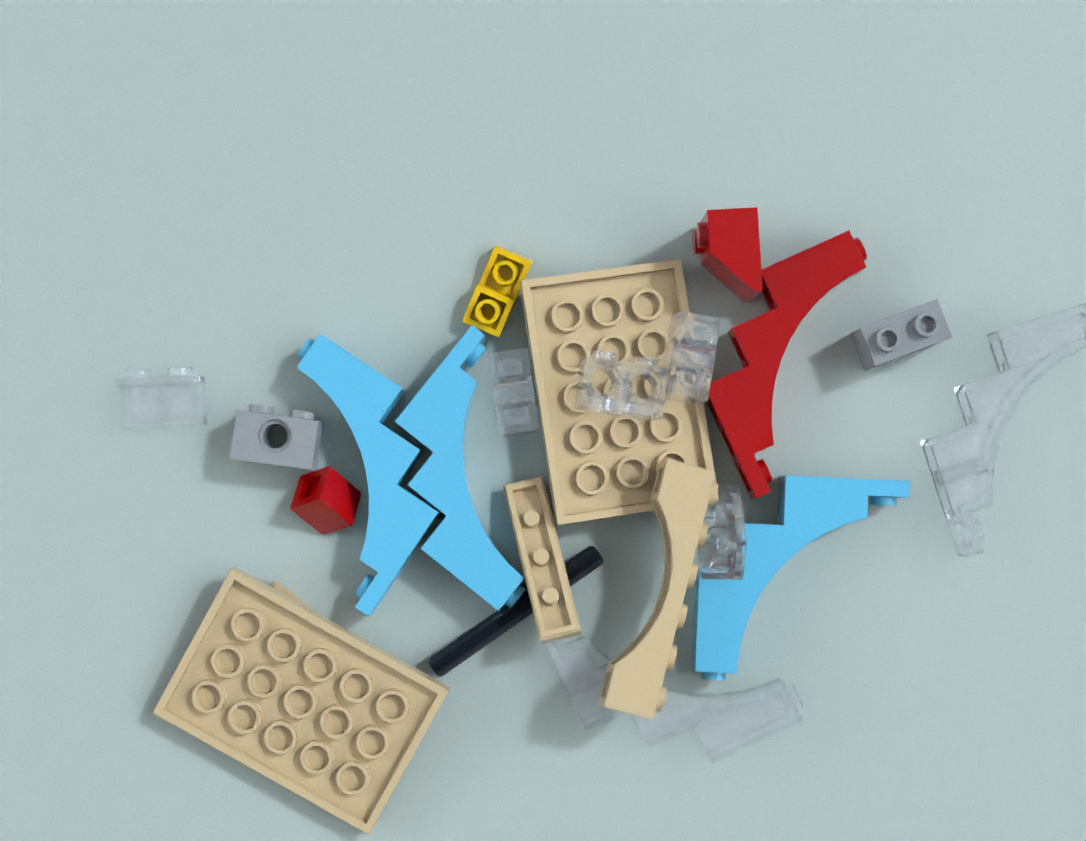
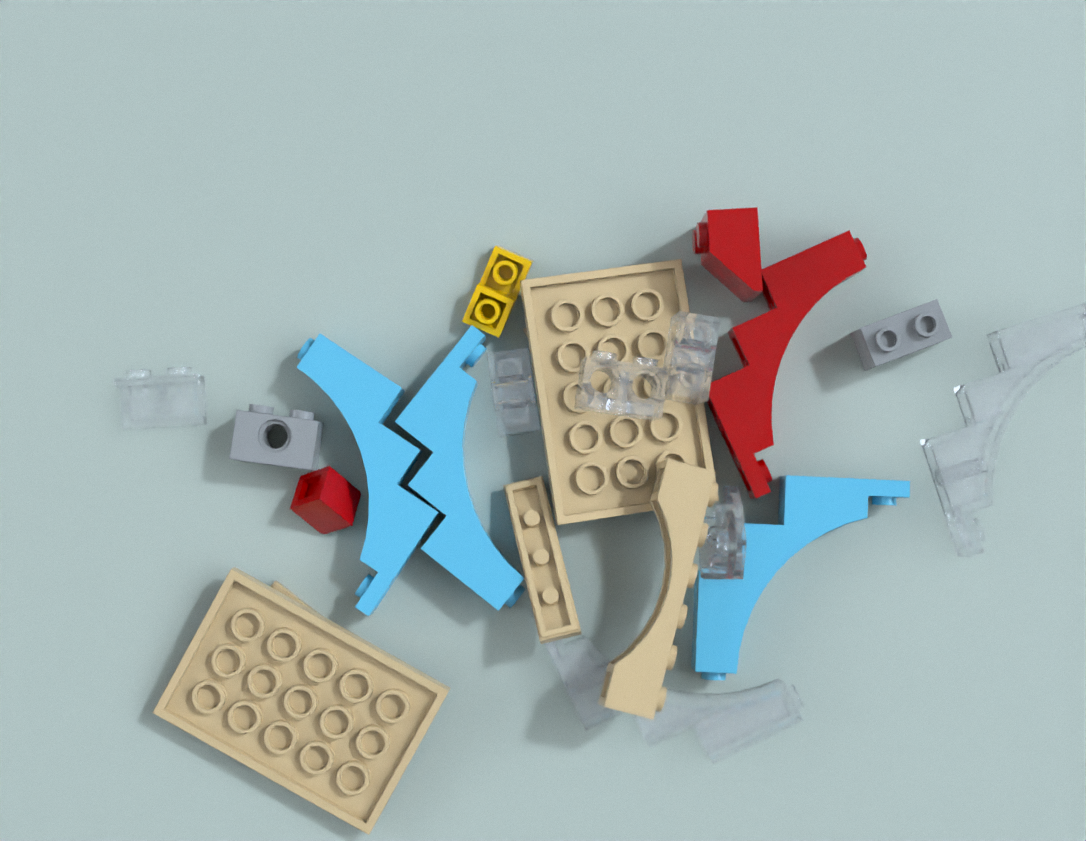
black axle [428,546,604,677] -> none

